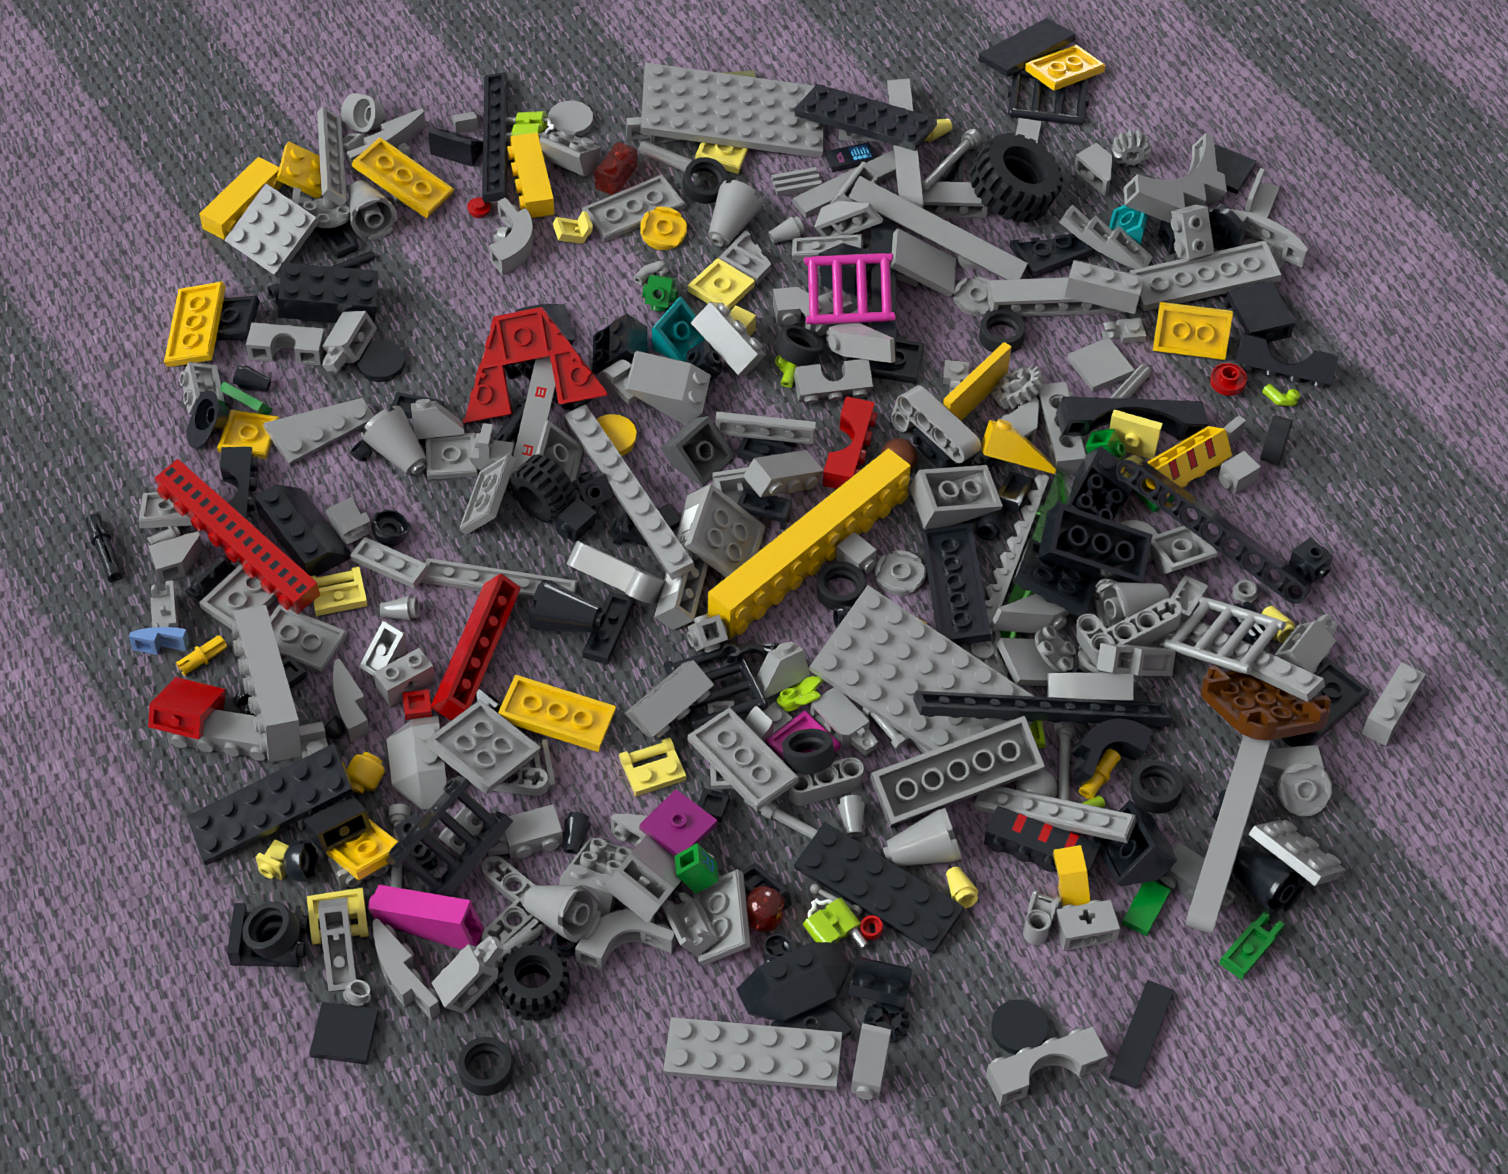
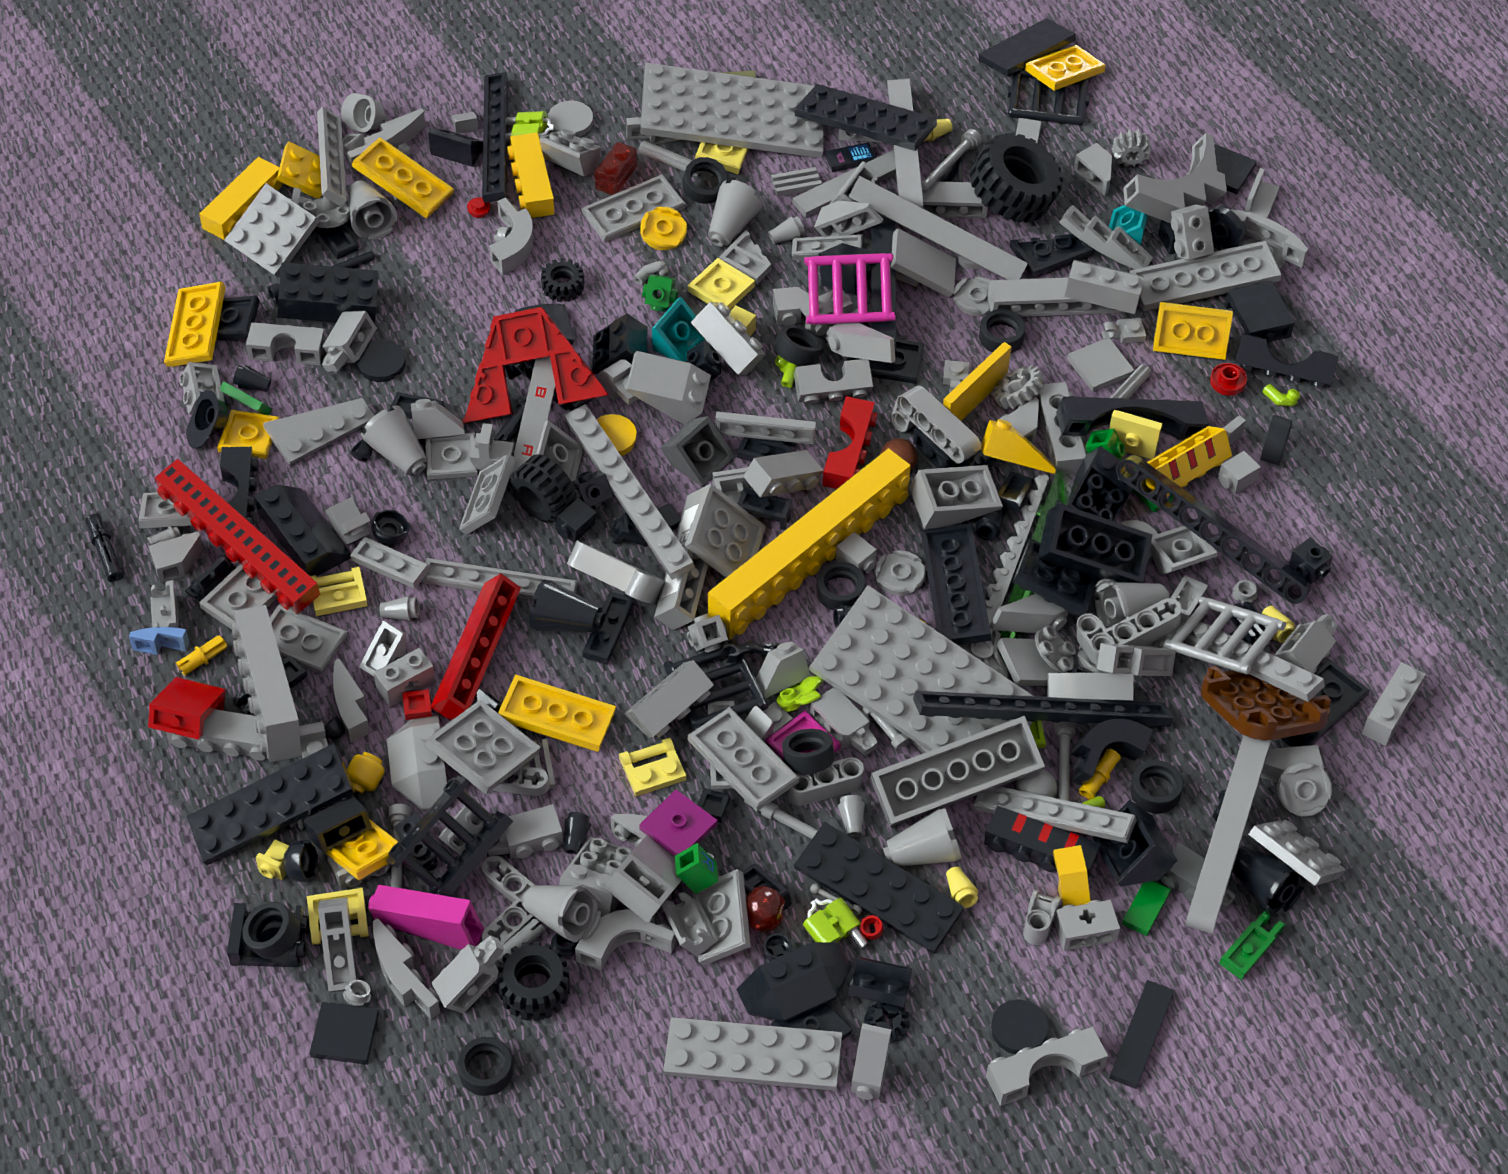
light yellow bracket [553,211,593,244] -> none
none -> black tyre [541,258,584,302]

